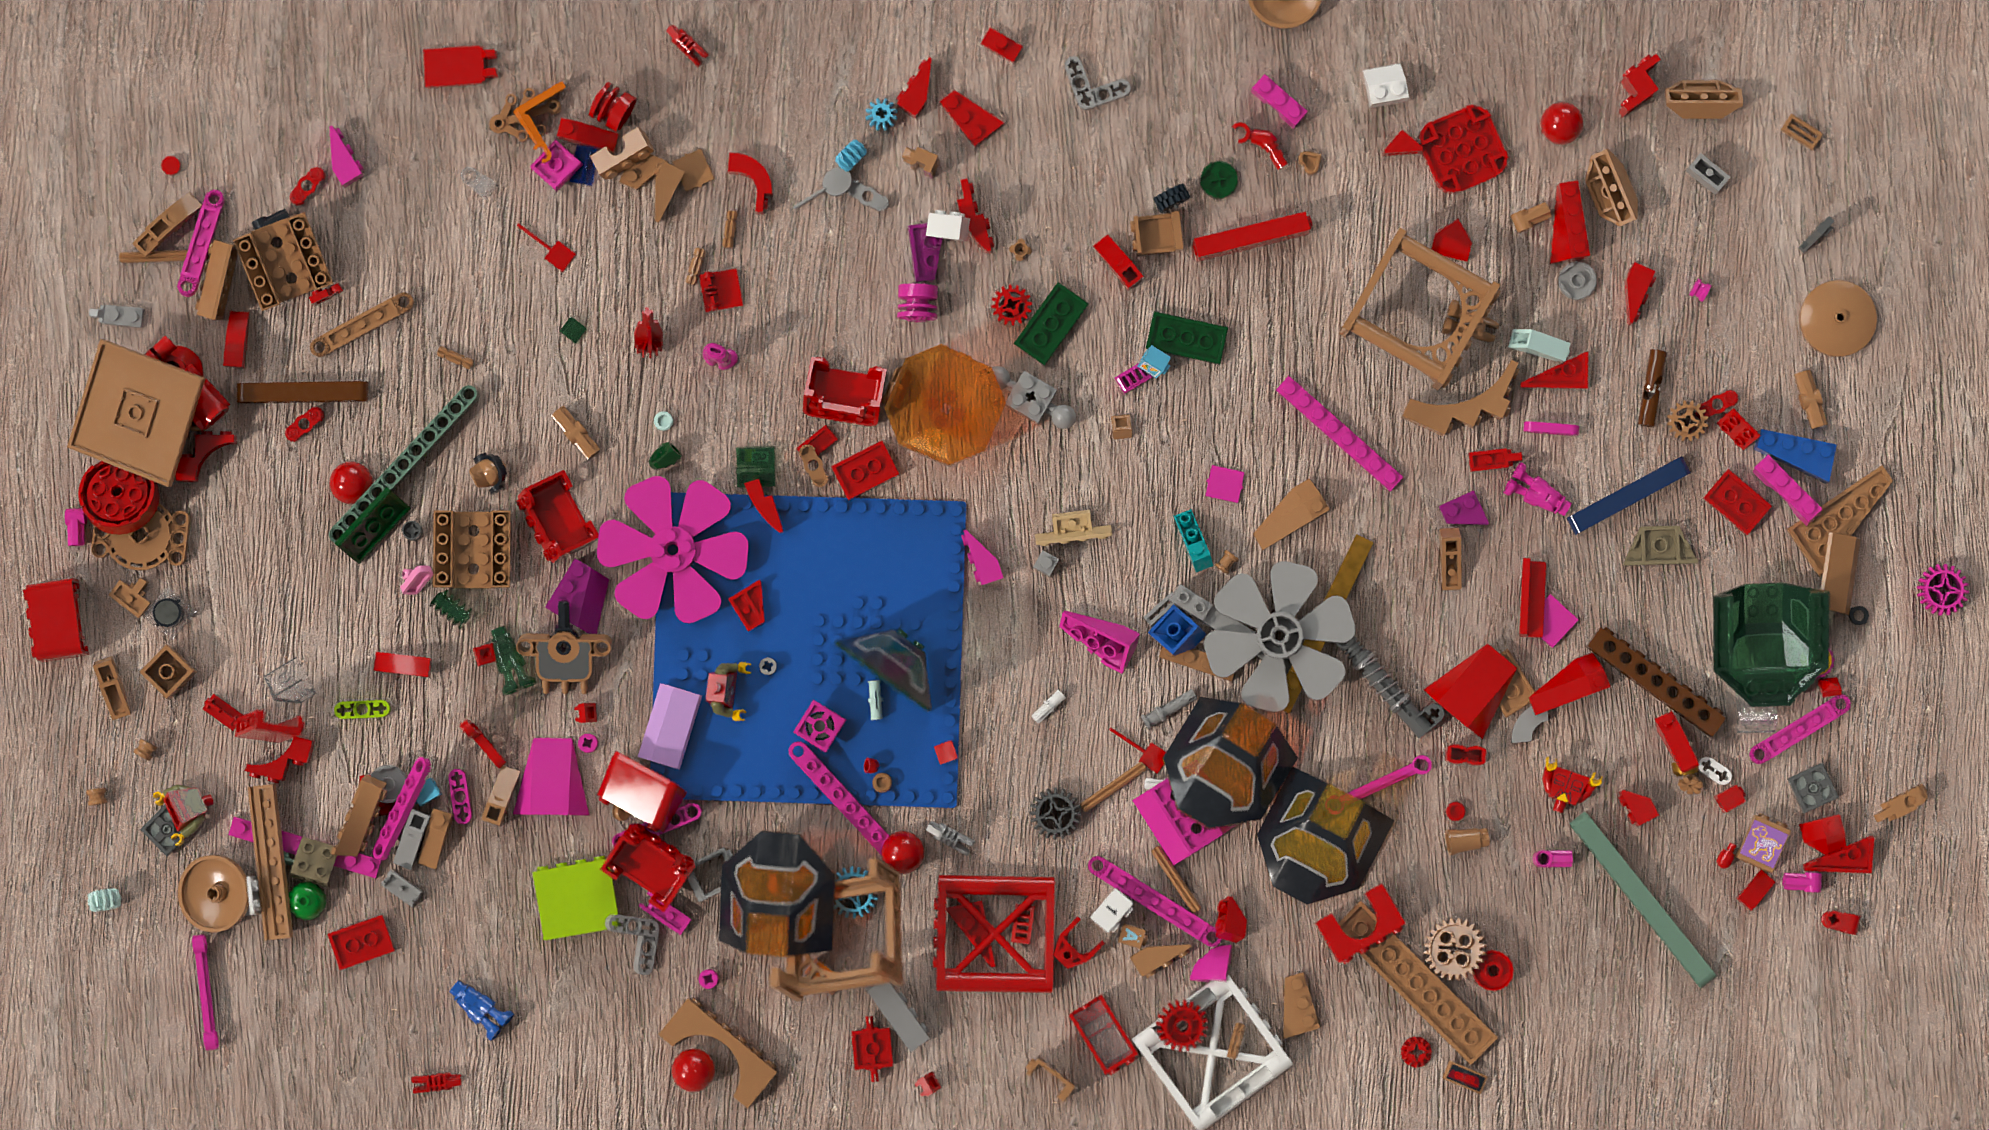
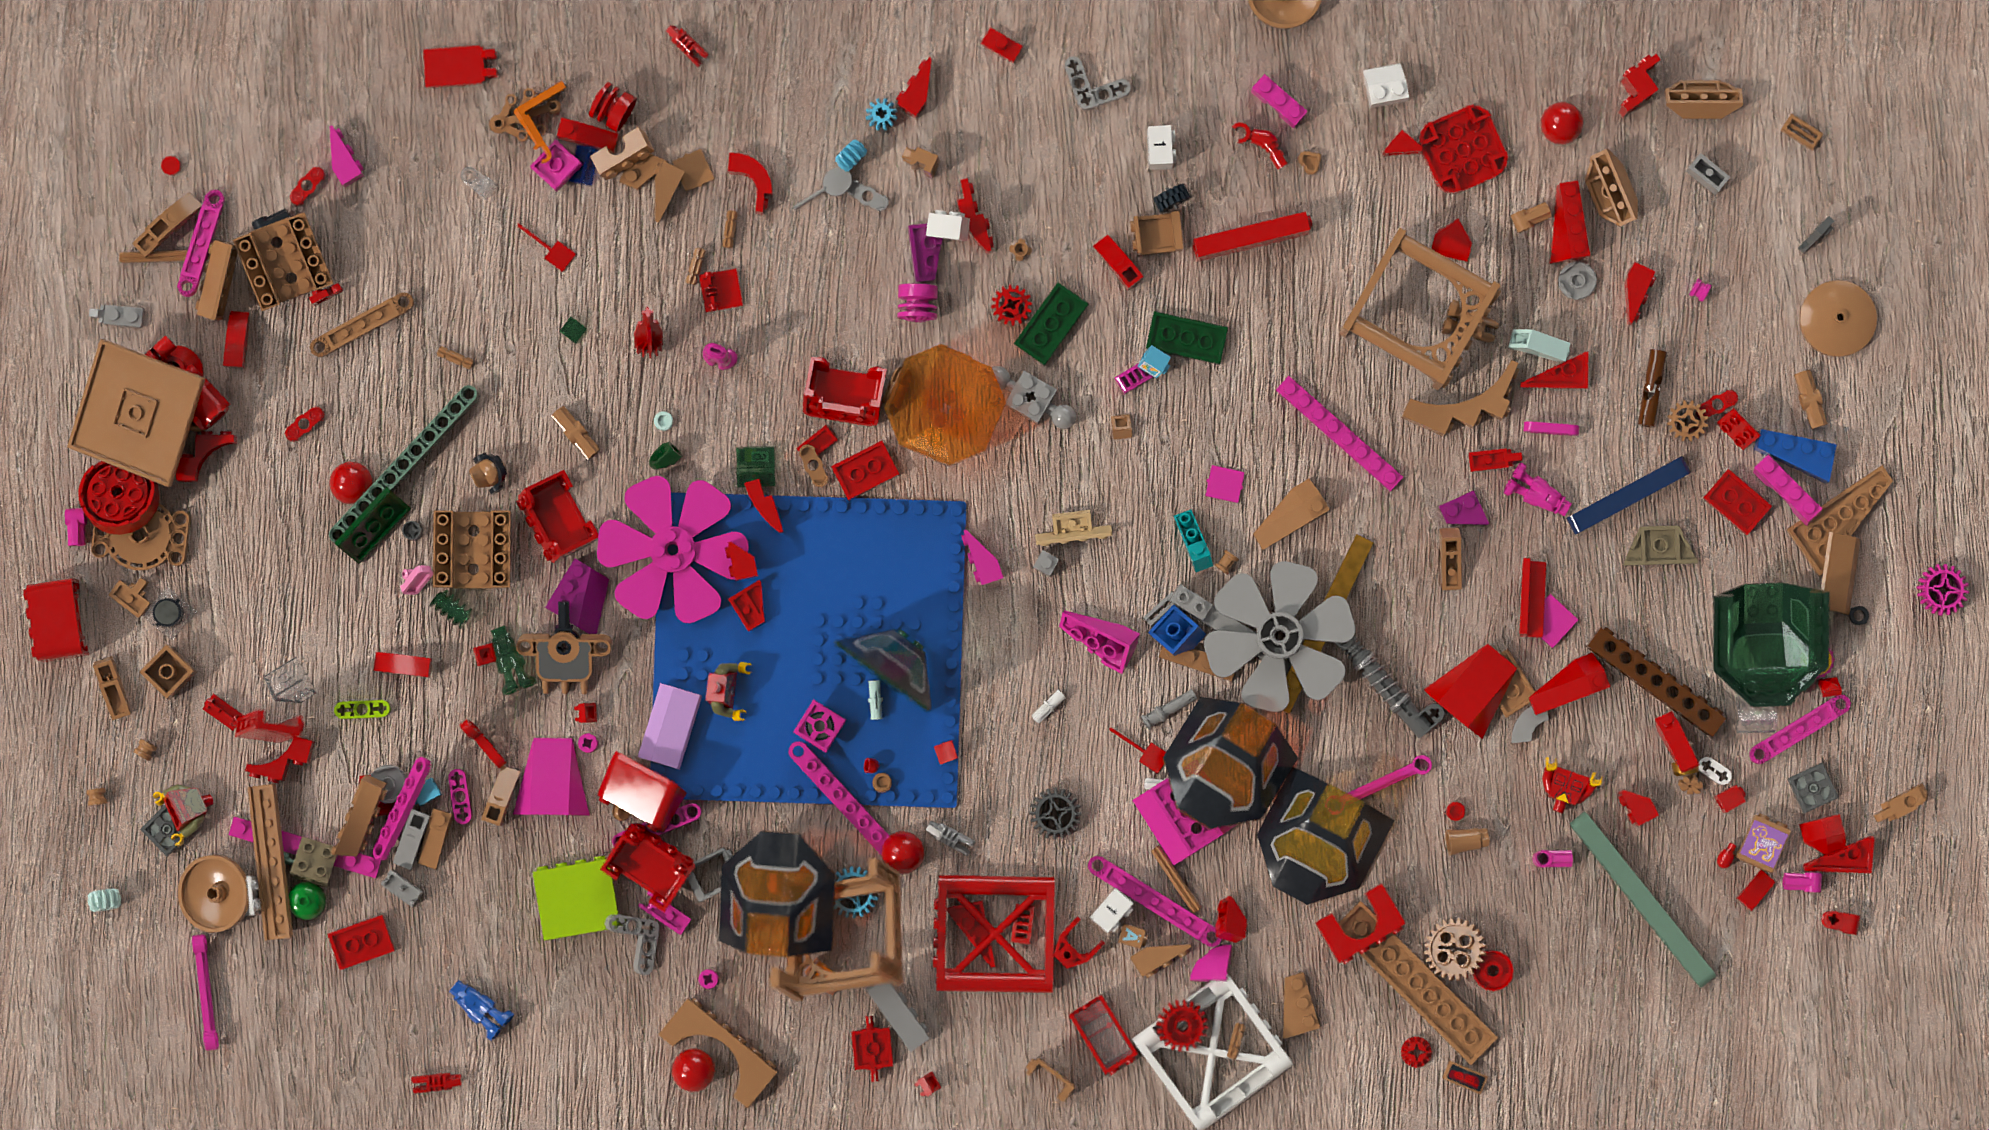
reddish brown beam [236,381,369,404] -> none
light grey bush [759,658,777,675] -> none
red wing [939,90,1005,147] -> none
medium nougat axle [1080,762,1146,812] -> none
dark green tile [1200,161,1238,199] -> none
red brick [1445,745,1486,766] -> none
none -> red slope [725,542,758,581]
none -> white brick [1147,125,1176,170]

